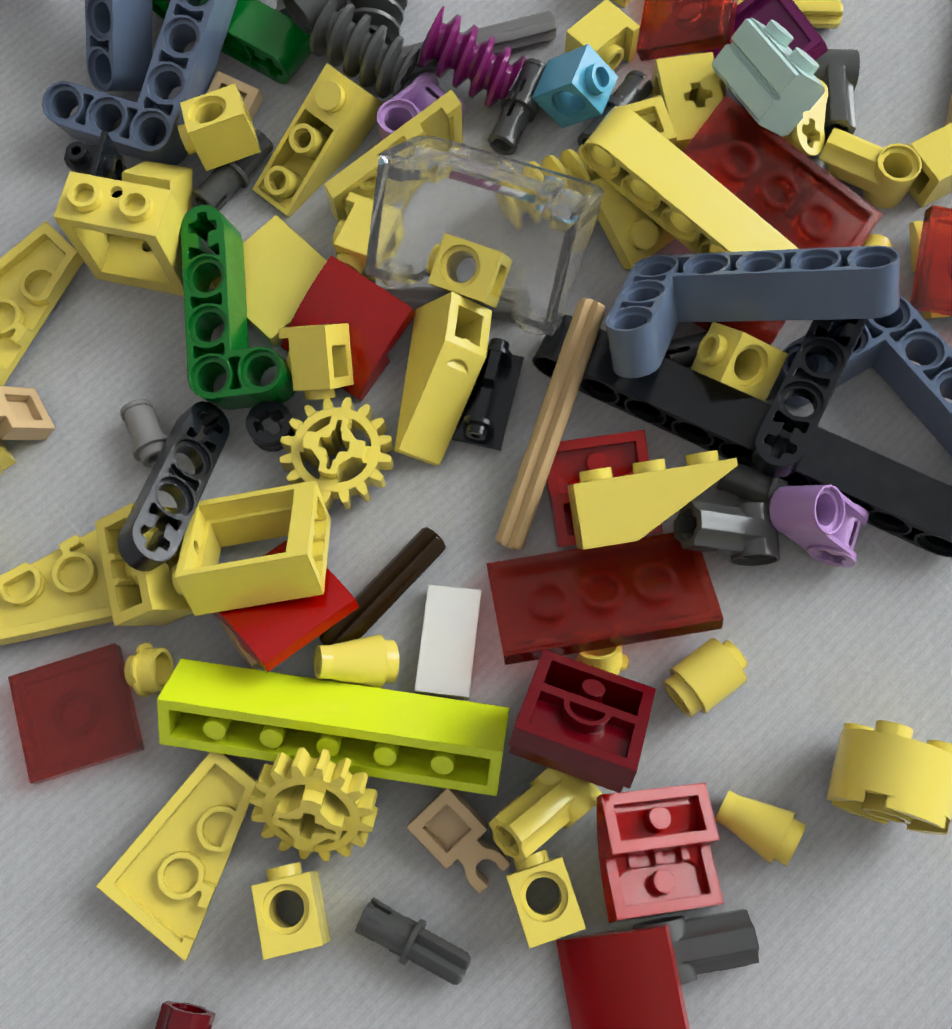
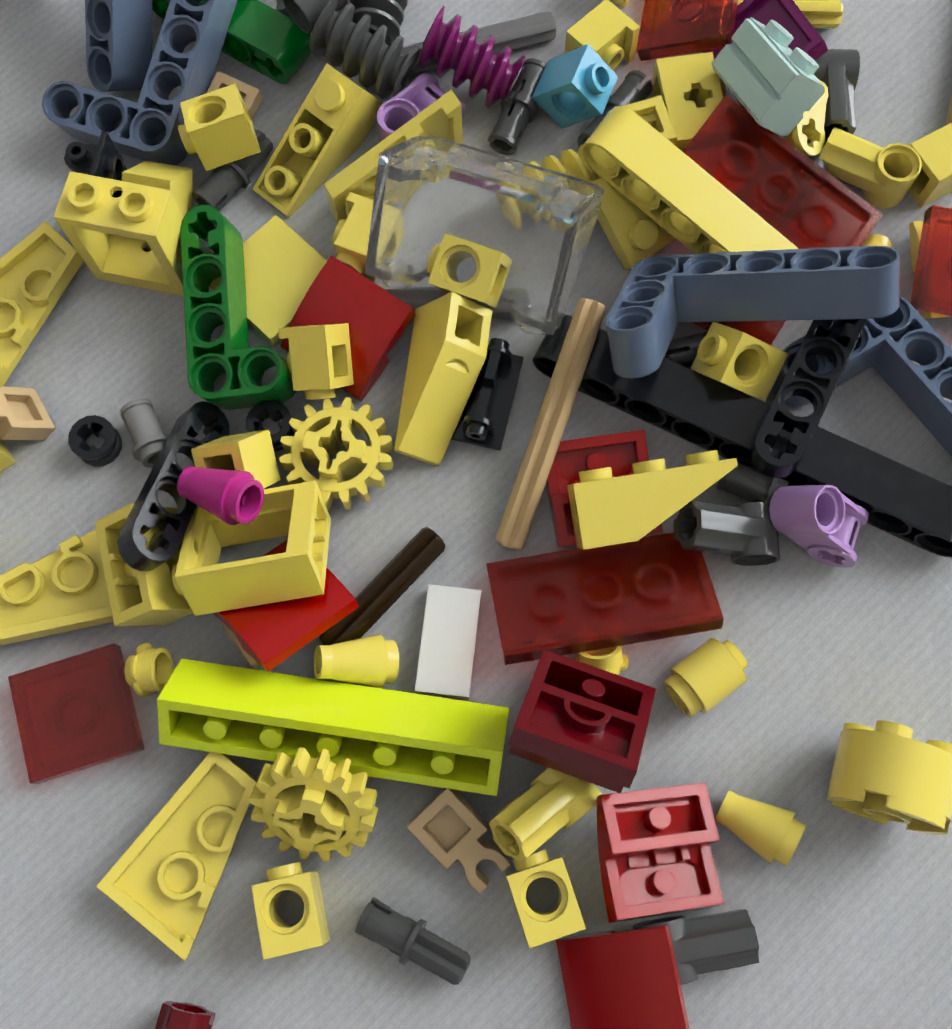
none -> black bush [68,415,122,467]
none -> dark pink cone [177,466,264,525]
none -> light yellow brick [191,429,281,489]

